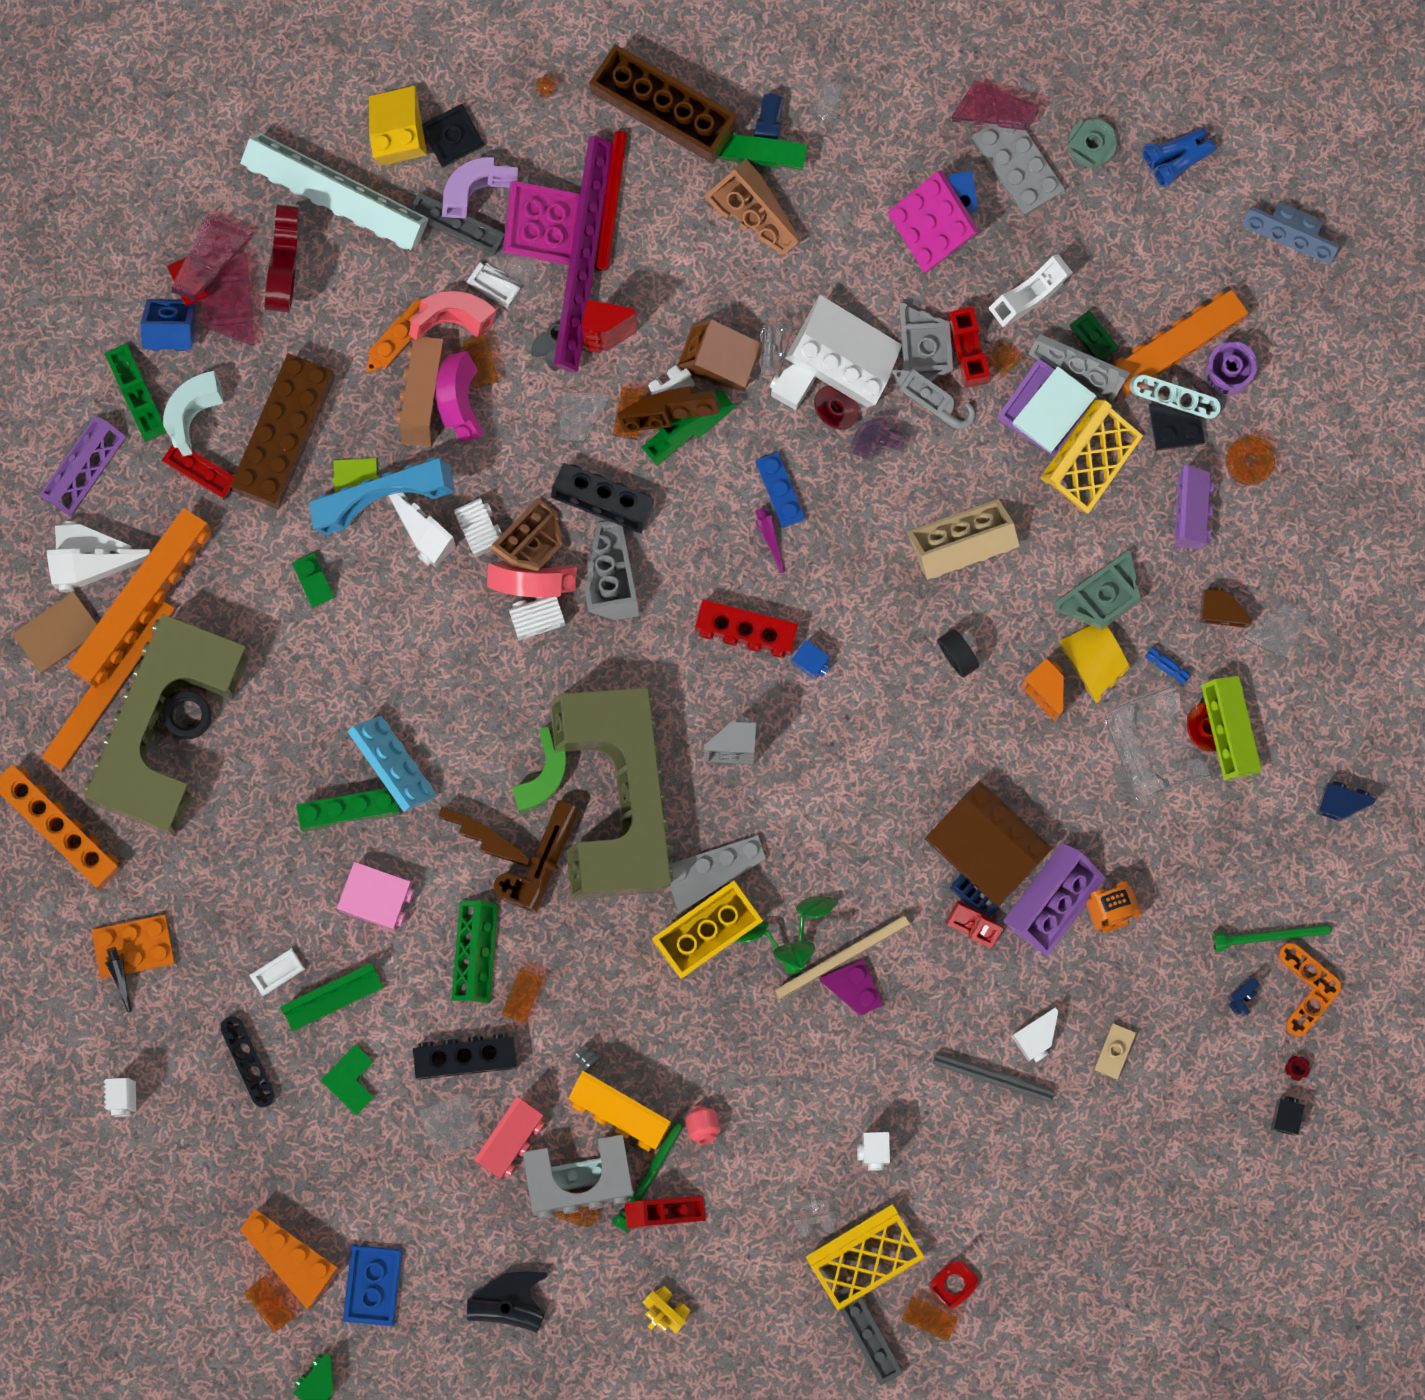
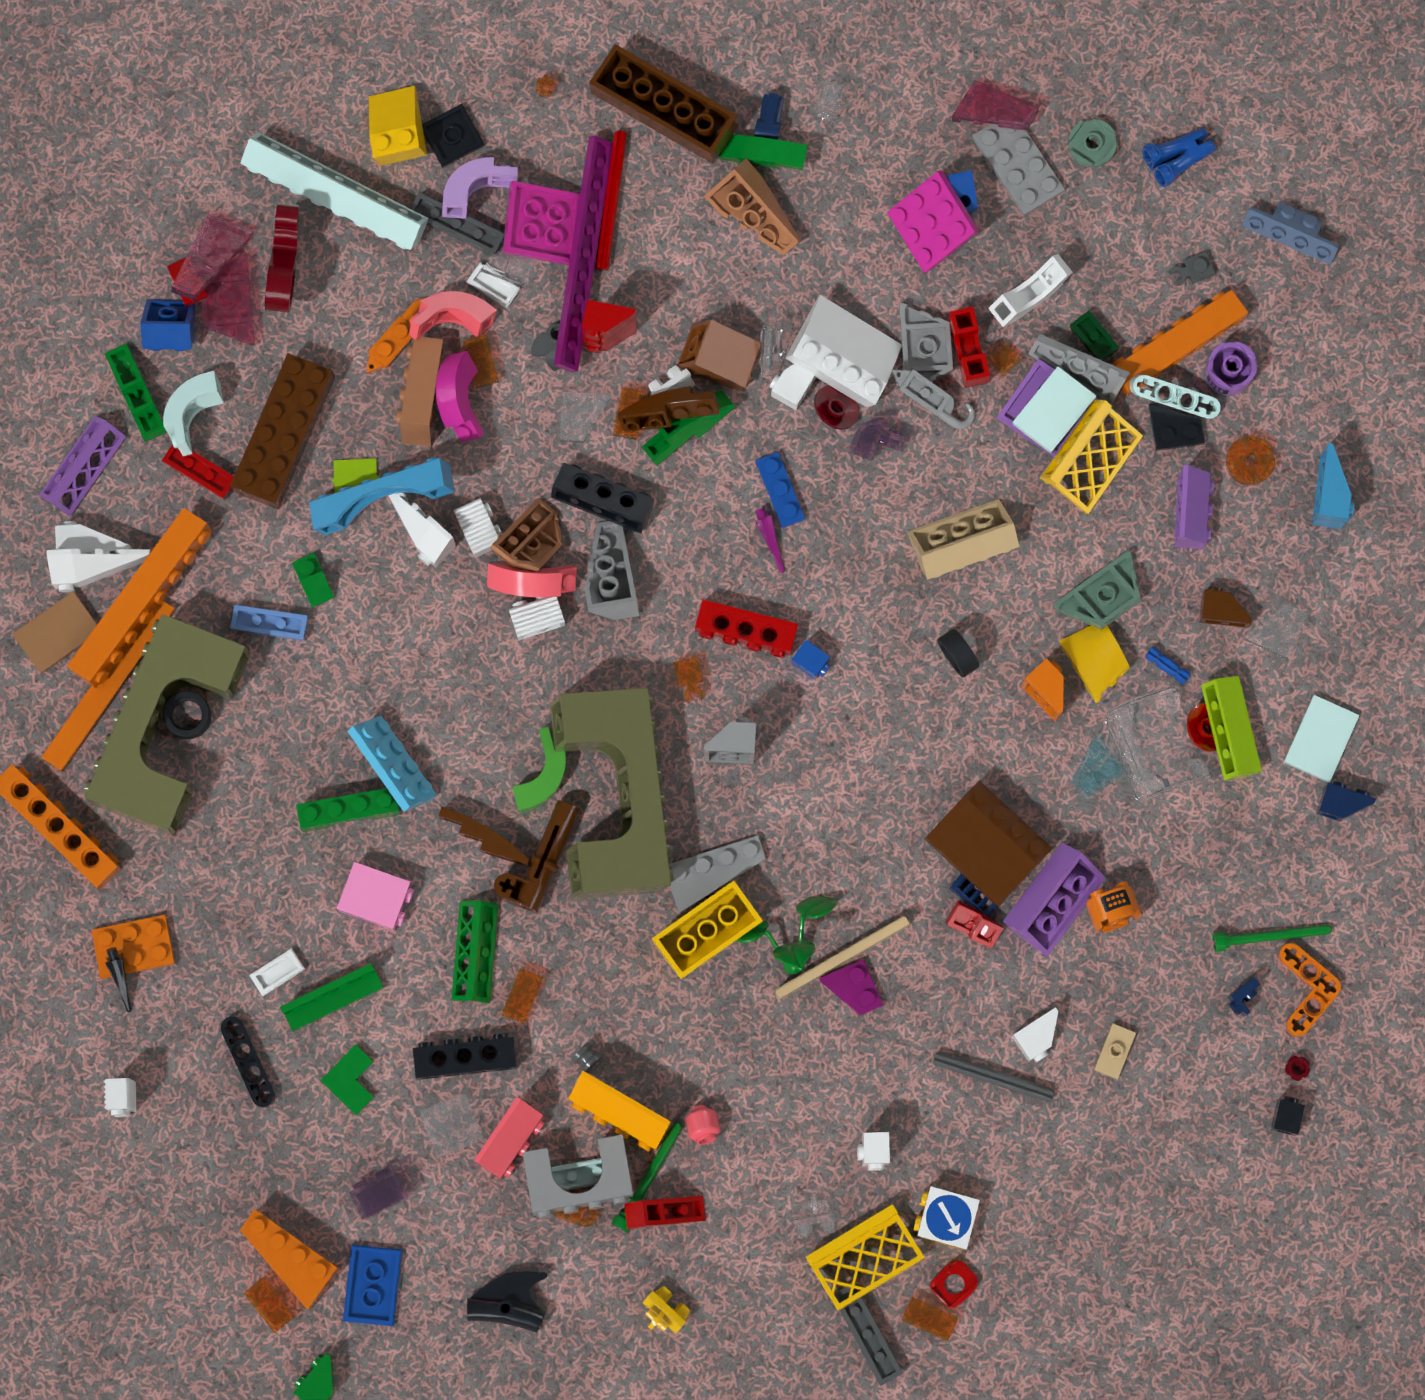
none -> medium blue plate [230,605,308,641]
none -> clear purple brick [349,1167,410,1220]
none -> clear orange plate [673,657,703,703]
none -> piece [913,1187,980,1250]
none -> clear light blue wing [1071,734,1126,802]
none -> dark grey plate [1169,252,1215,286]
none -> light aqua tile [1284,695,1359,782]
none -> dark azure slope [1312,443,1355,529]

